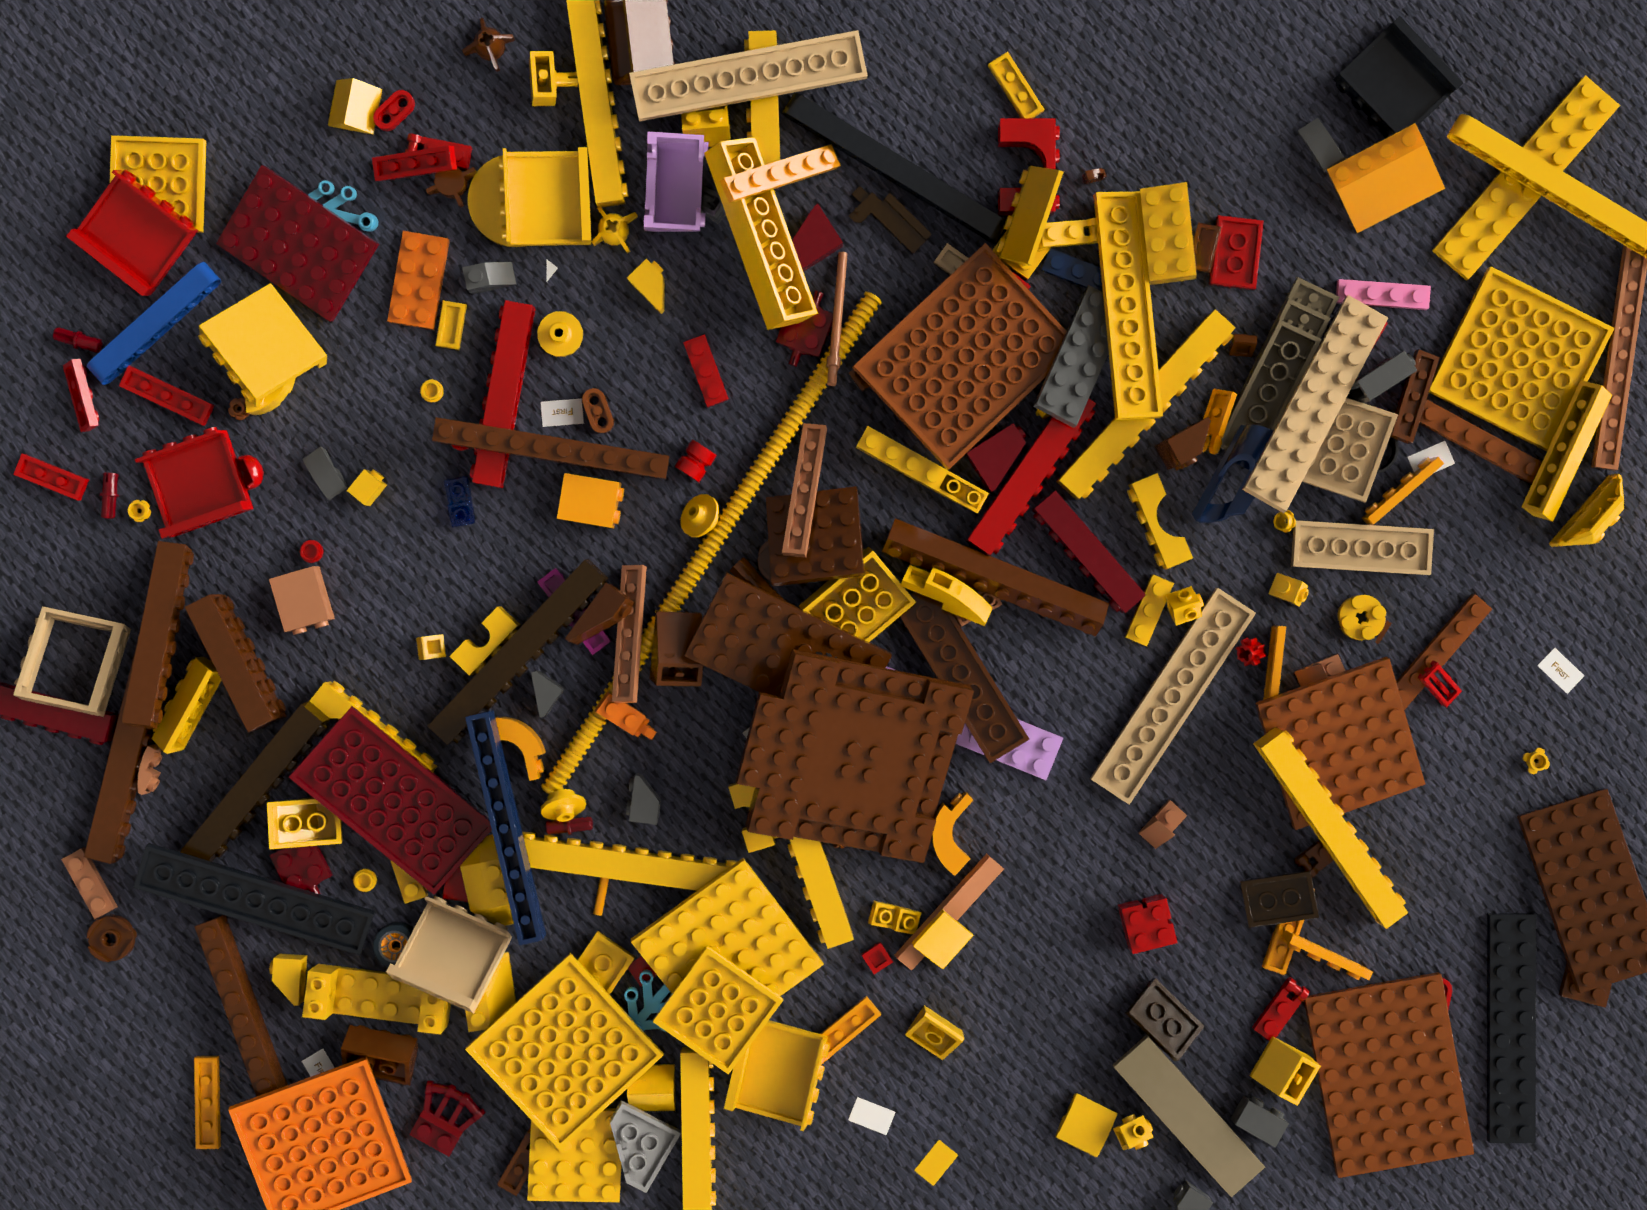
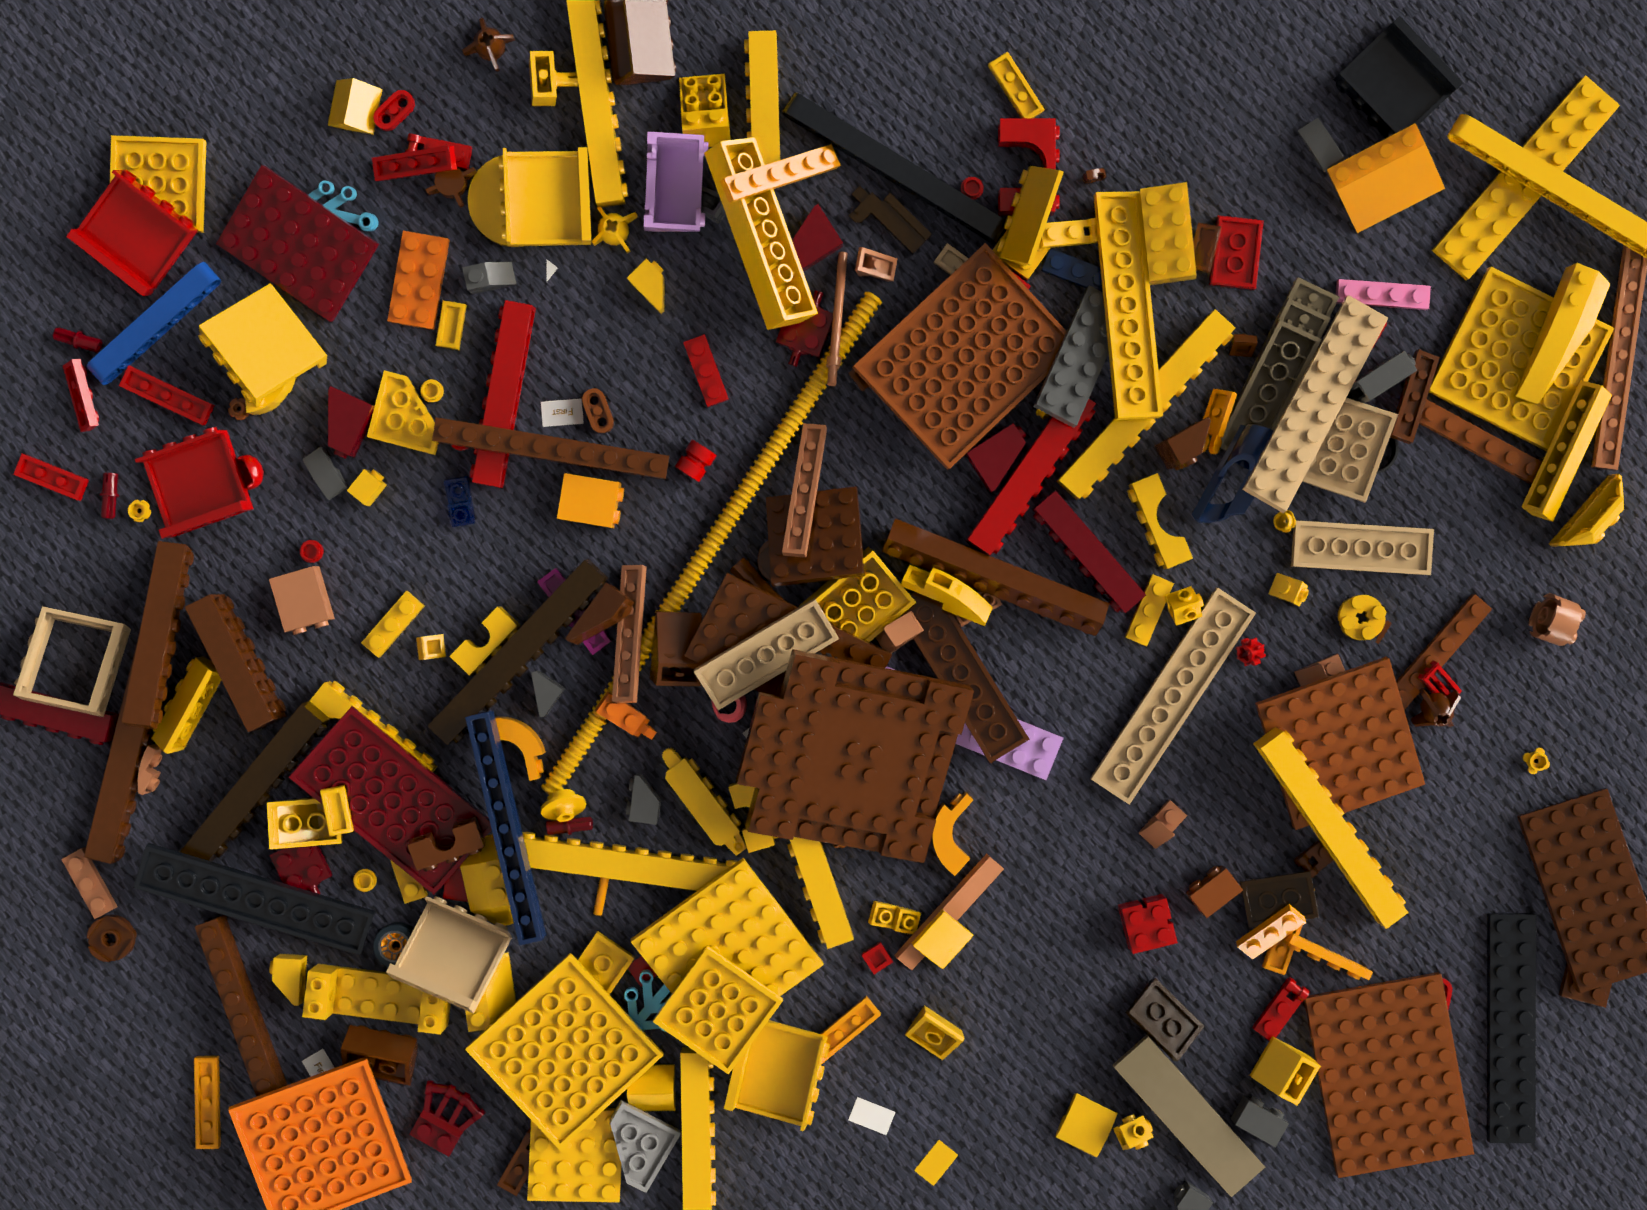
yellow piece [538,311,583,357] -> none
tan plate [629,30,868,122] -> none
yellow piece [681,494,719,537] -> none
yellow slope [855,426,989,514] -> none
light orange tile [1263,625,1286,700] -> none
light orange plate [1362,457,1444,525] -> none
white sticker [1408,441,1455,473] -> none
white sticker [1538,648,1584,694] -> none
none -> yellow tile [320,785,354,836]
none -> dark red slope [328,386,375,459]
none -> yellow plate [361,591,425,658]
none -> yellow plate [367,370,438,455]
none -> reddish brown arch [407,816,486,871]
none -> yellow hinge [662,747,747,856]
none -> tan plate [694,598,839,710]
none -> coral piece [711,695,747,723]
none -> nougat slope [855,247,897,282]
none -> nougat slope [875,611,924,654]
none -> red plate [960,177,984,200]
none -> dark orange brick [1186,865,1243,918]
none -> light orange plate [1236,904,1306,959]
none -> reddish brown piece [1411,688,1461,727]
none -> yellow wedge [1515,263,1610,405]
none -> nougat brick [1529,593,1586,646]

